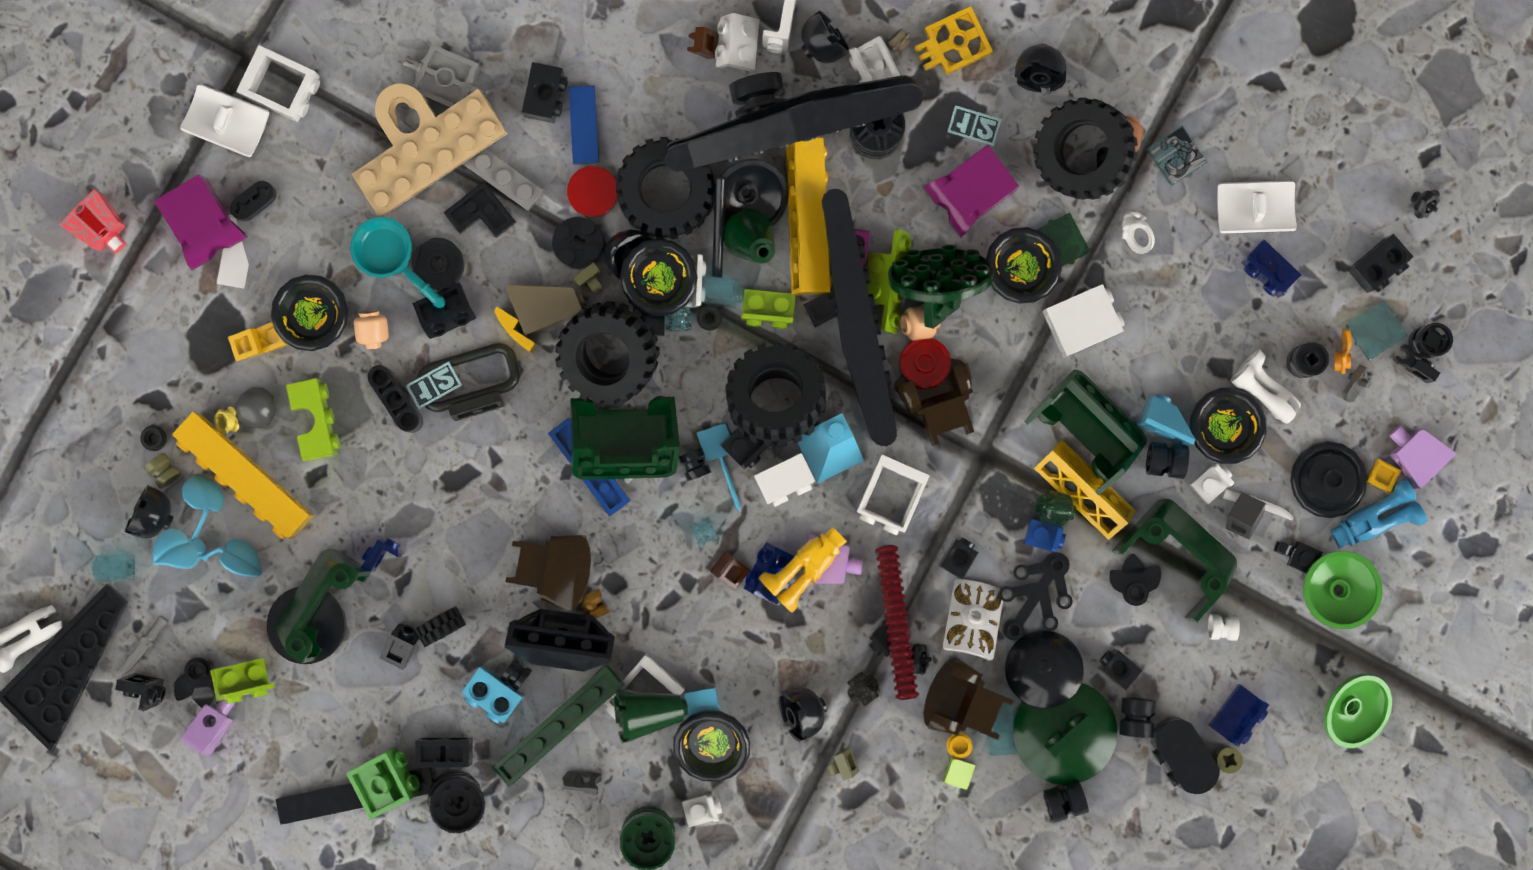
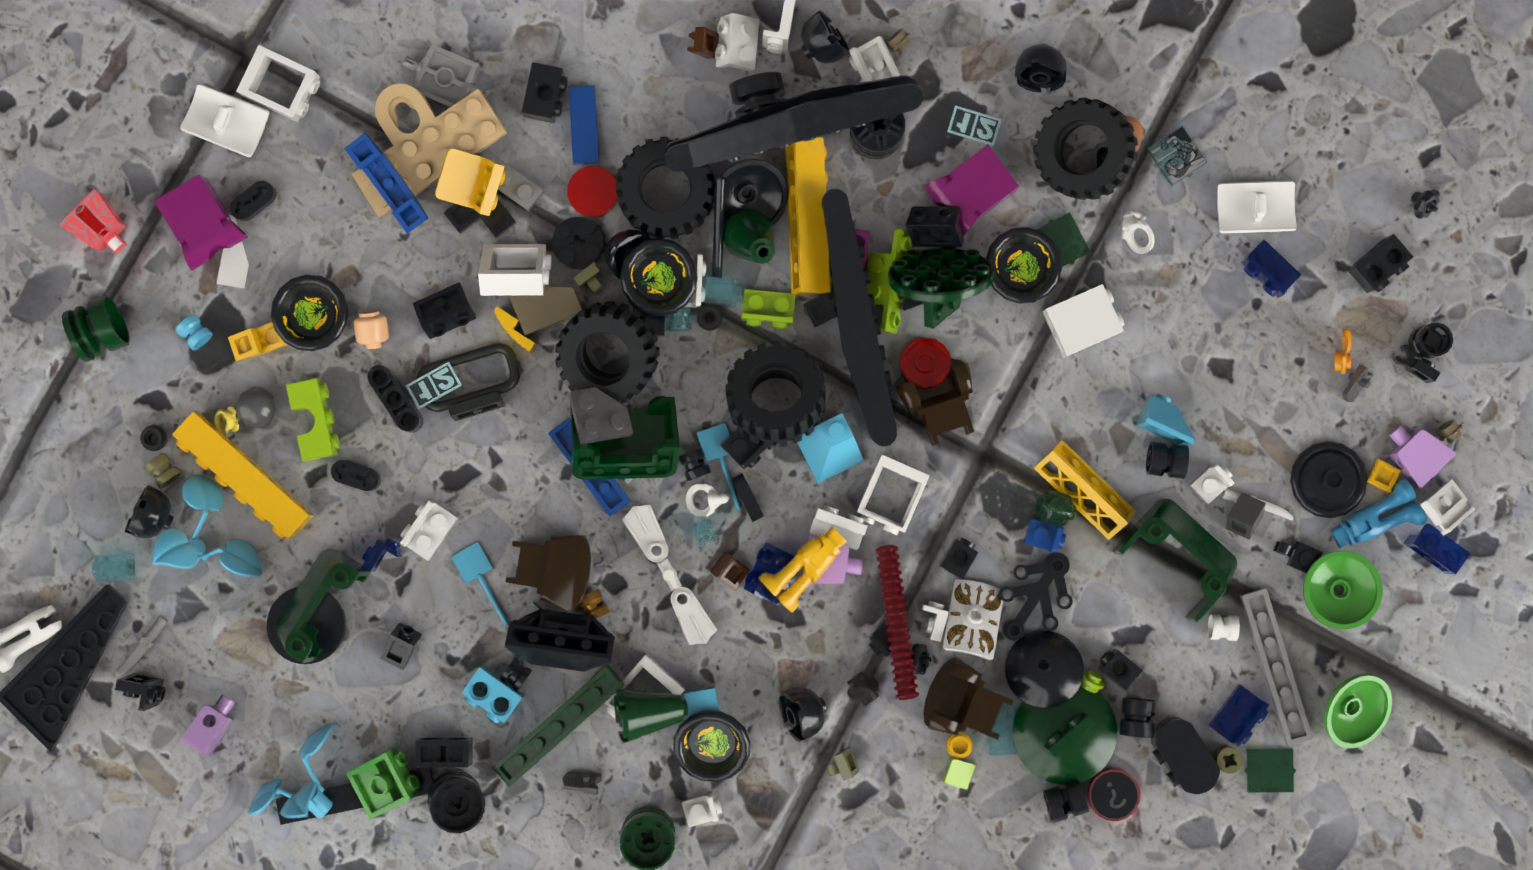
black plate [174,657,215,708] -> none
lime bracket [210,658,275,704] -> none
teal piece [350,216,445,308] -> none
black plate [411,238,465,290] -> none
black tyre [415,606,466,647] -> none
white brick [754,453,815,507] -> none
light nougat head [900,306,941,340] -> none
yellow piece [914,6,993,75] -> none
dark green windscreen [1024,370,1147,496] -> none
black plate [1109,554,1161,606] -> none
black piece [1190,388,1267,464] -> none
white piece [1230,349,1301,424] -> none
black wheel [1286,342,1329,378] -> none
clear light blue piece [1345,301,1407,361] -> none
none -> dark green wheel [62,295,130,362]
none -> medium azure wheel [175,314,213,351]
none -> medium azure plant [248,723,338,818]
none -> black beam [331,460,381,491]
none -> blue slope [344,133,428,234]
none -> white bracket [400,500,458,561]
none -> yellow bracket [435,148,506,216]
none -> medium azure piece [451,542,509,626]
none -> white window [478,244,552,295]
none -> flat silver plate [568,387,633,444]
none -> white piece [622,504,717,645]
none -> white piece [686,483,730,517]
none -> black beam [731,473,764,522]
none -> white bracket [810,505,868,550]
none -> black bracket [906,206,964,247]
none -> white bracket [921,601,949,642]
none -> lime plate [1081,670,1105,693]
none -> black tile [1087,768,1140,821]
none -> light grey plate [1239,588,1313,746]
none -> clear green piece [1244,749,1296,793]
none -> clear blue bracket [1403,523,1470,575]
none -> white plate [1420,479,1475,536]
none -> dark tan plate [1437,419,1462,443]

